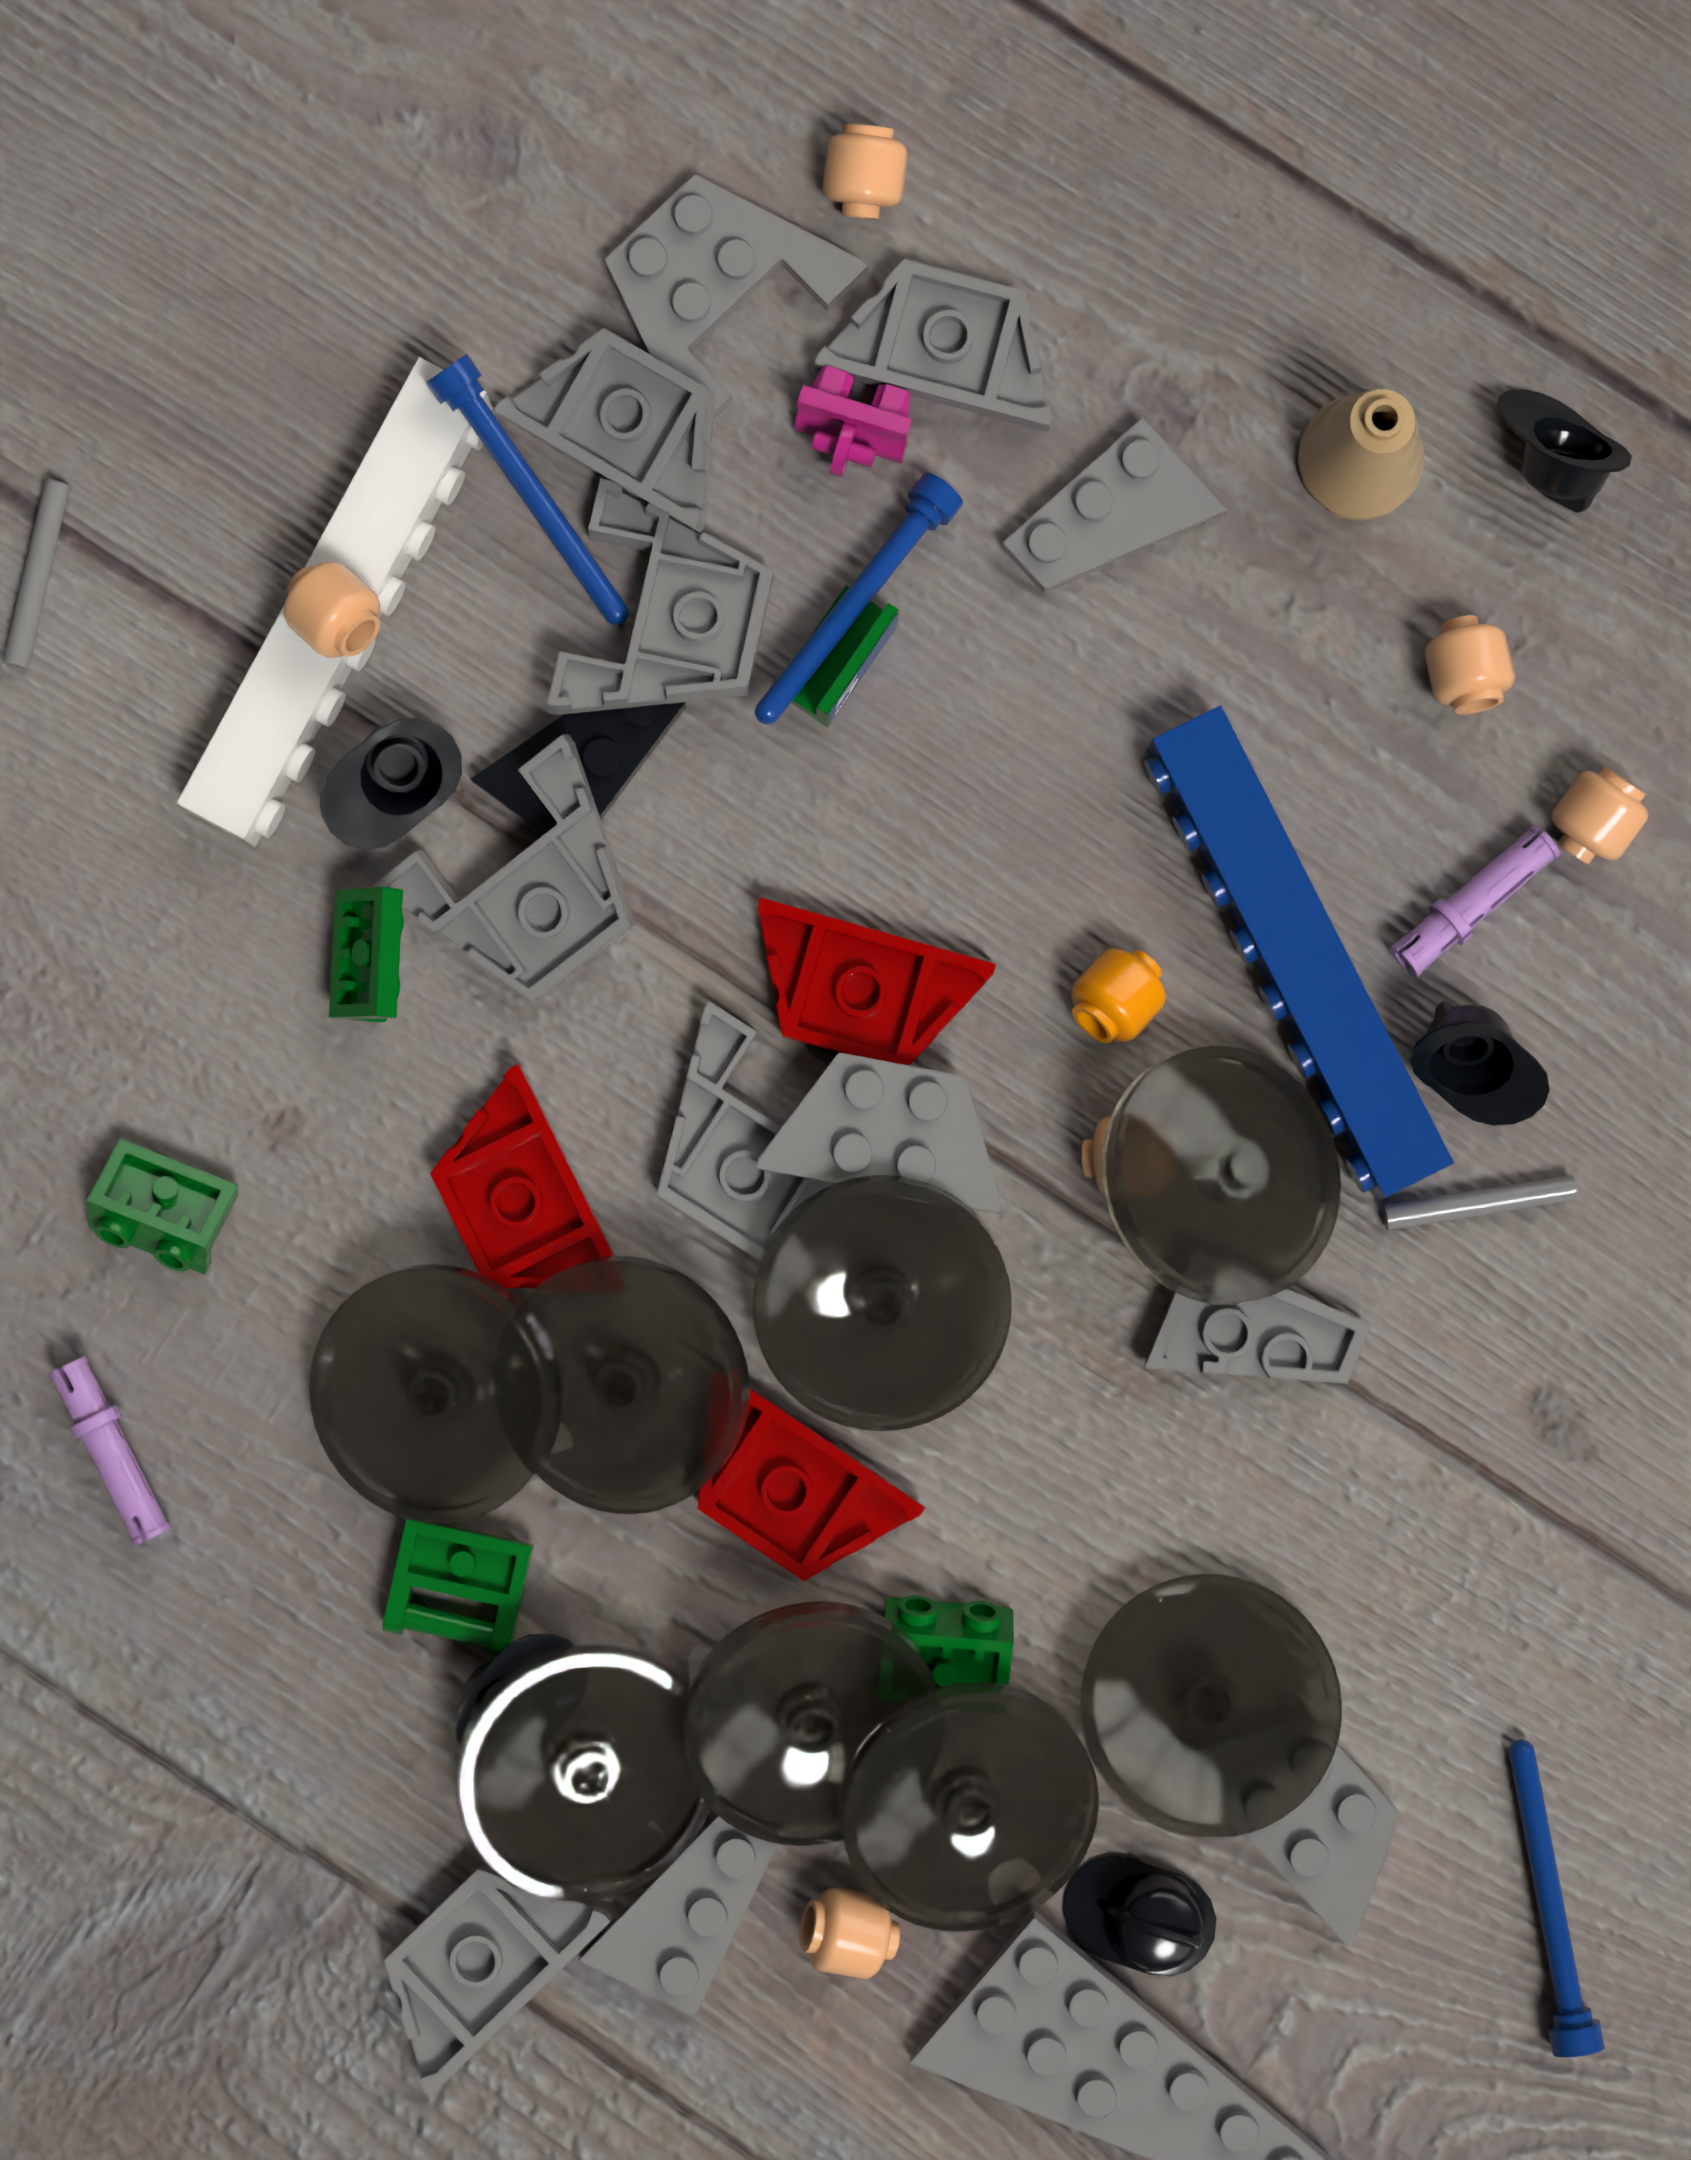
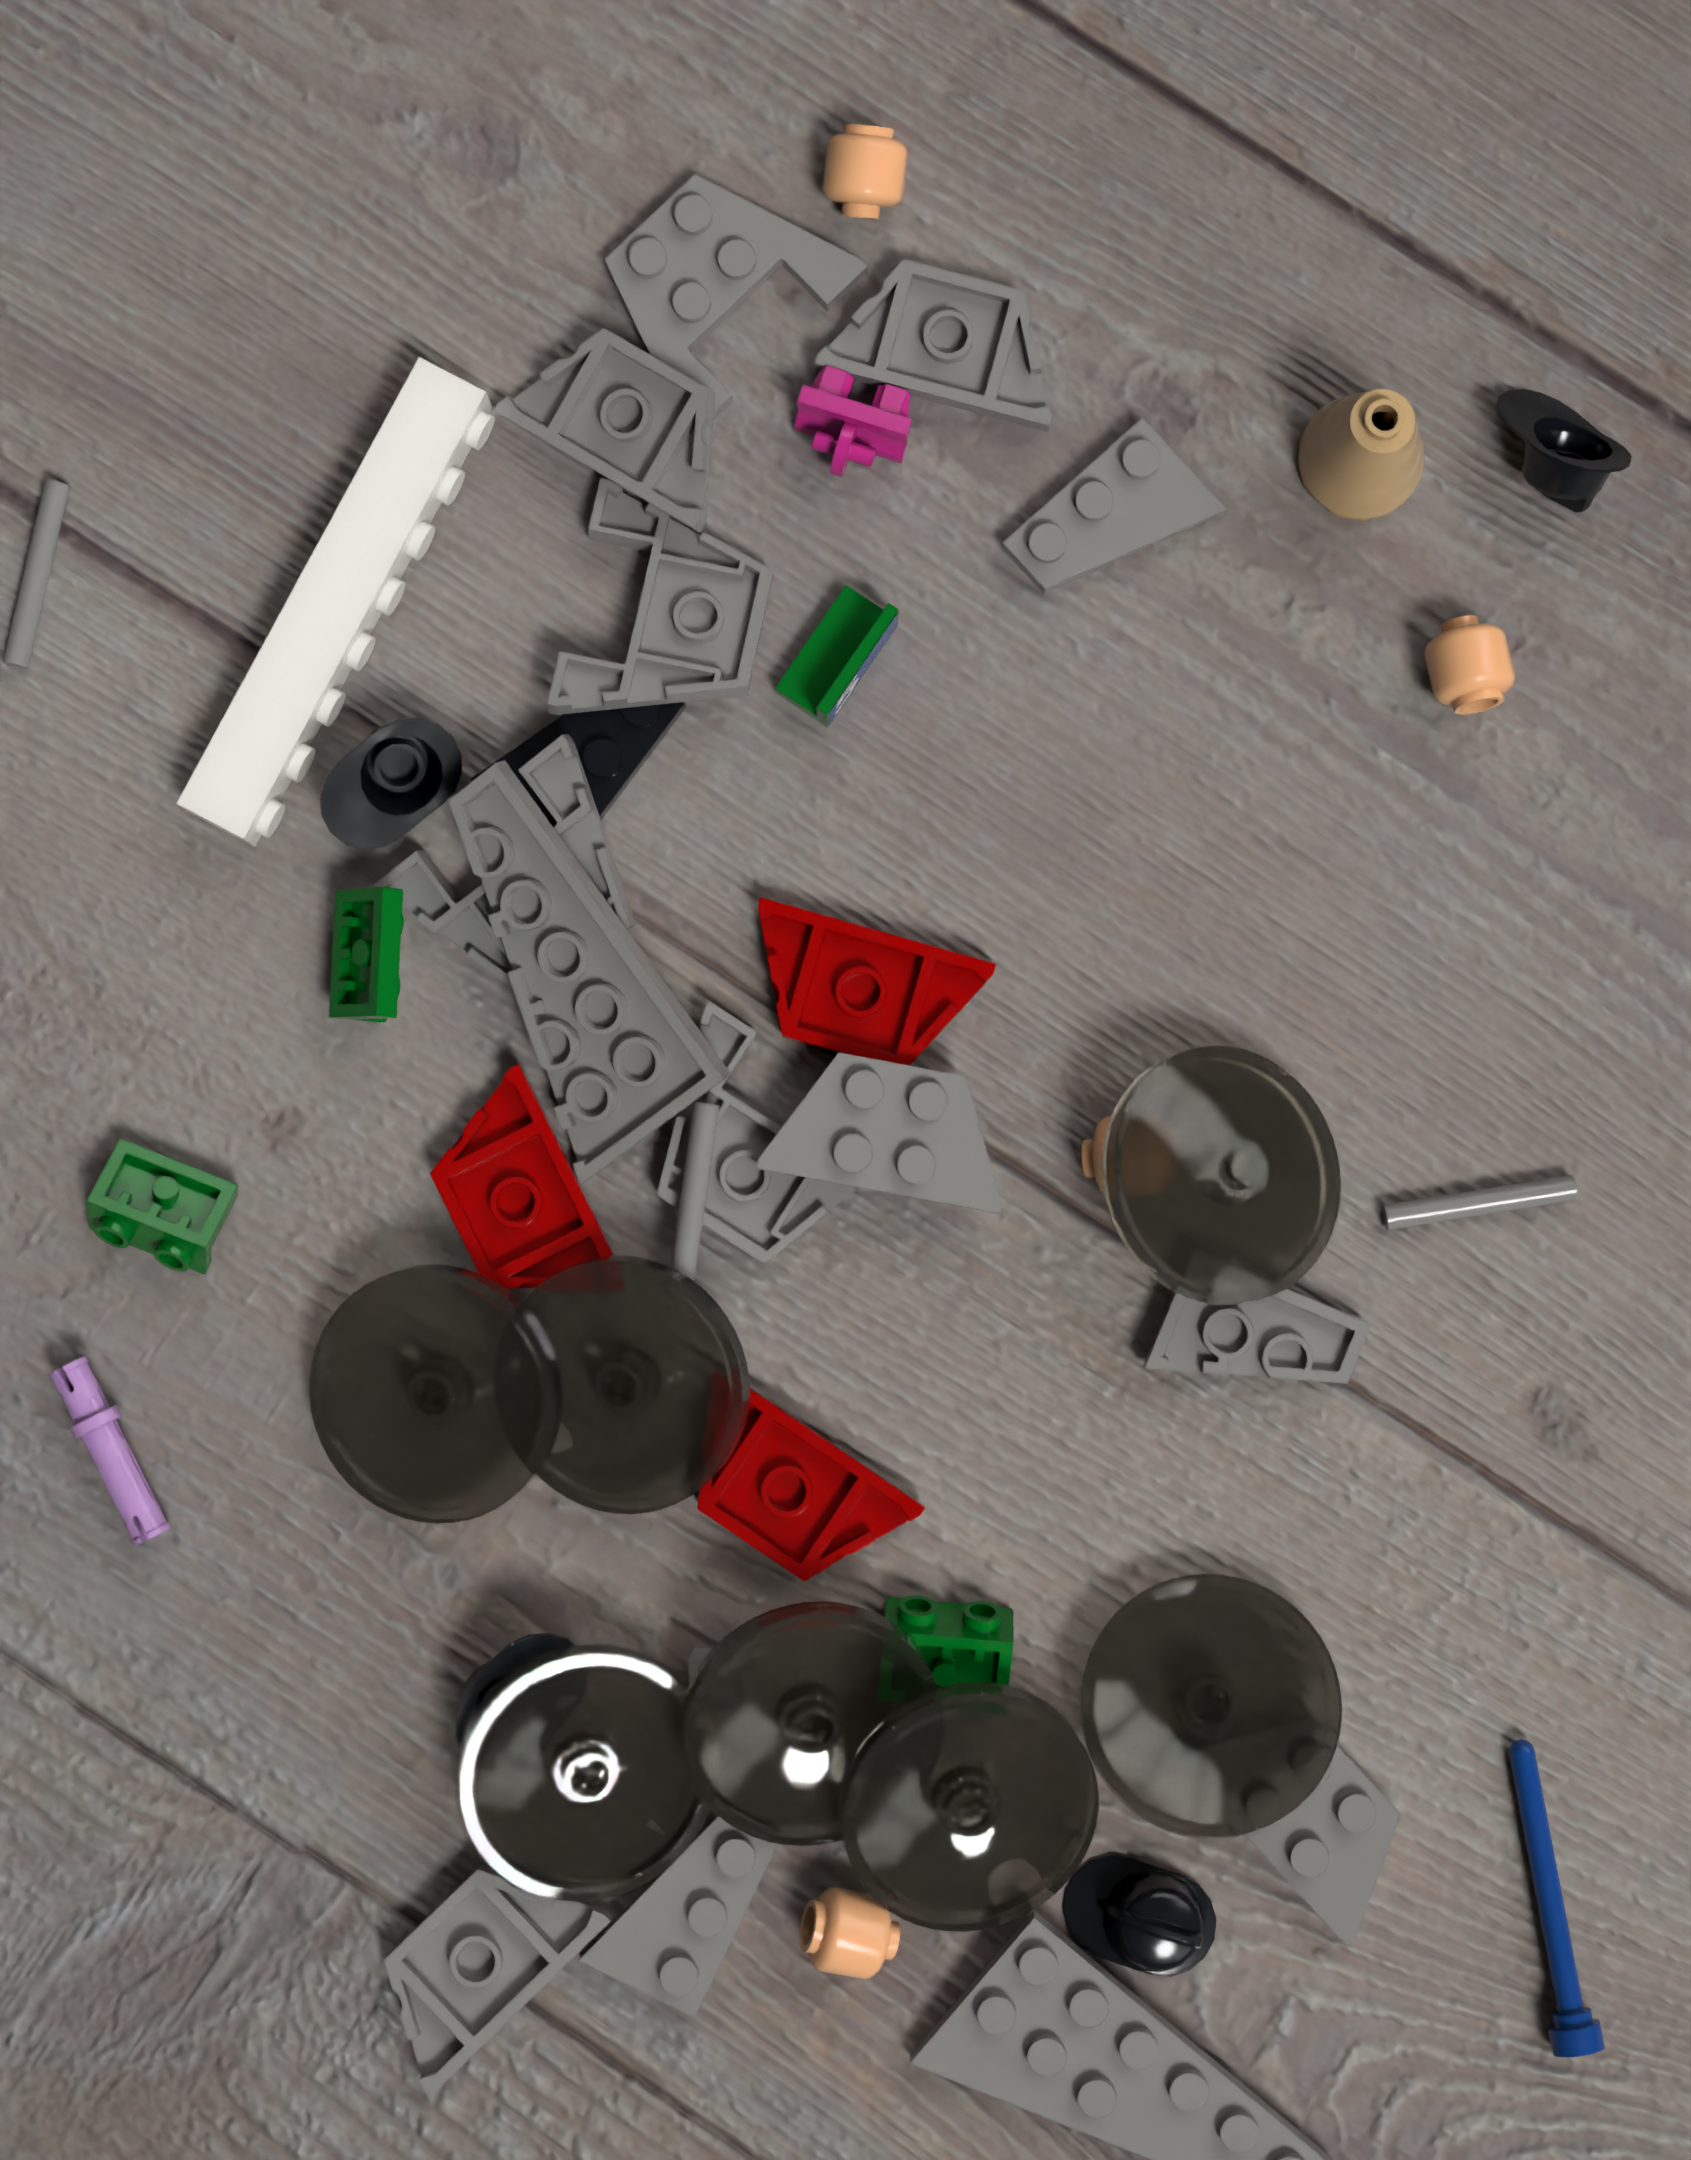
light nougat head [284,561,381,658] -> none
green plate [382,1517,535,1656] -> none
blue piece [426,354,629,625] -> none
clear smoke dish [753,1175,1012,1431] -> none
blue piece [755,472,963,725] -> none
light orange head [1071,948,1166,1044] -> none
blue brick [1144,705,1454,1199] -> none
lavender pin [1389,825,1560,978] -> none
black piece [1410,1001,1550,1126] -> none
light nougat head [1552,766,1649,864] -> none
none -> light grey wing [448,760,731,1185]
none -> light grey bar [667,1102,719,1297]

